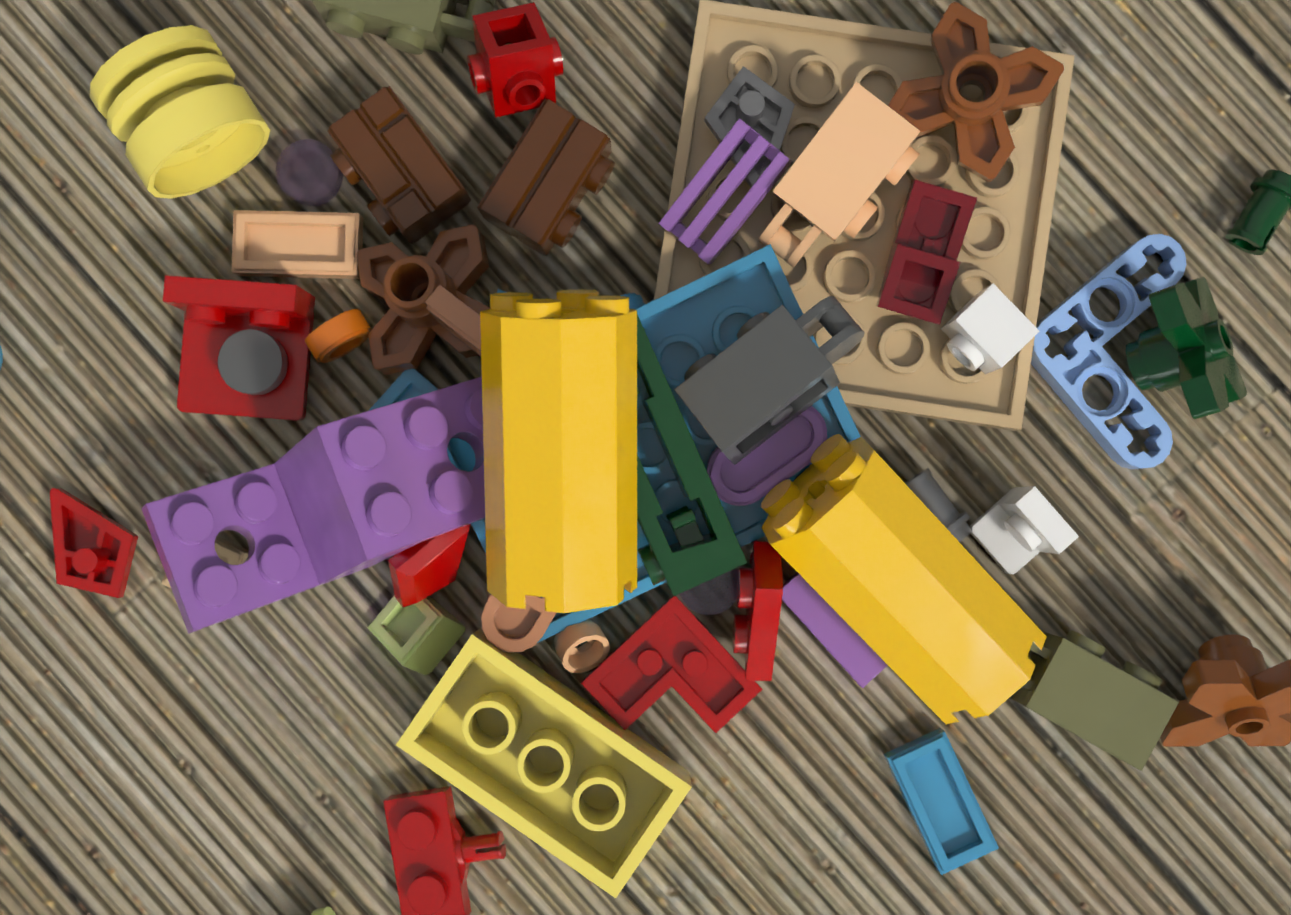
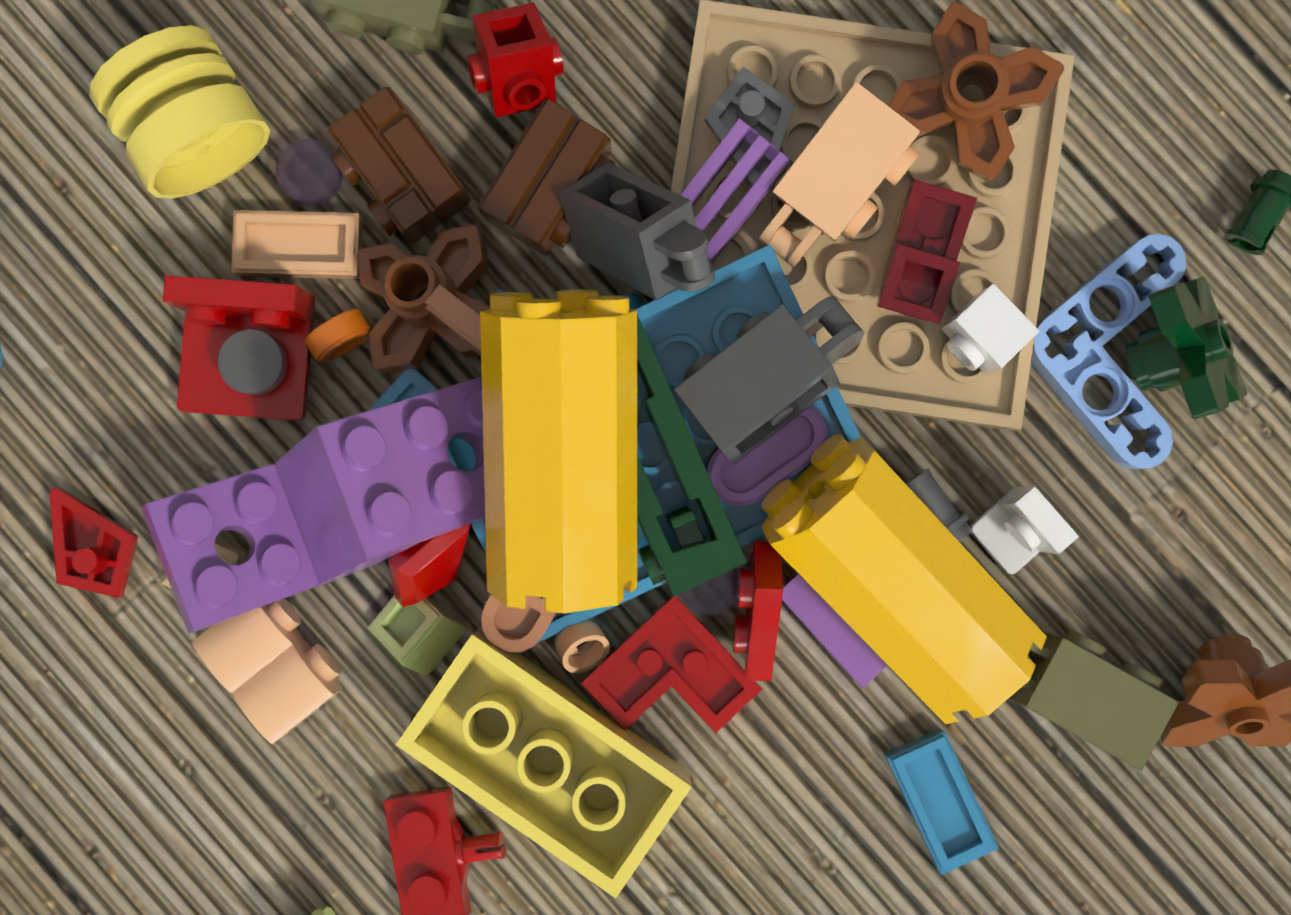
none -> light nougat brick [191,599,343,744]
none -> dark grey brick [558,162,715,300]

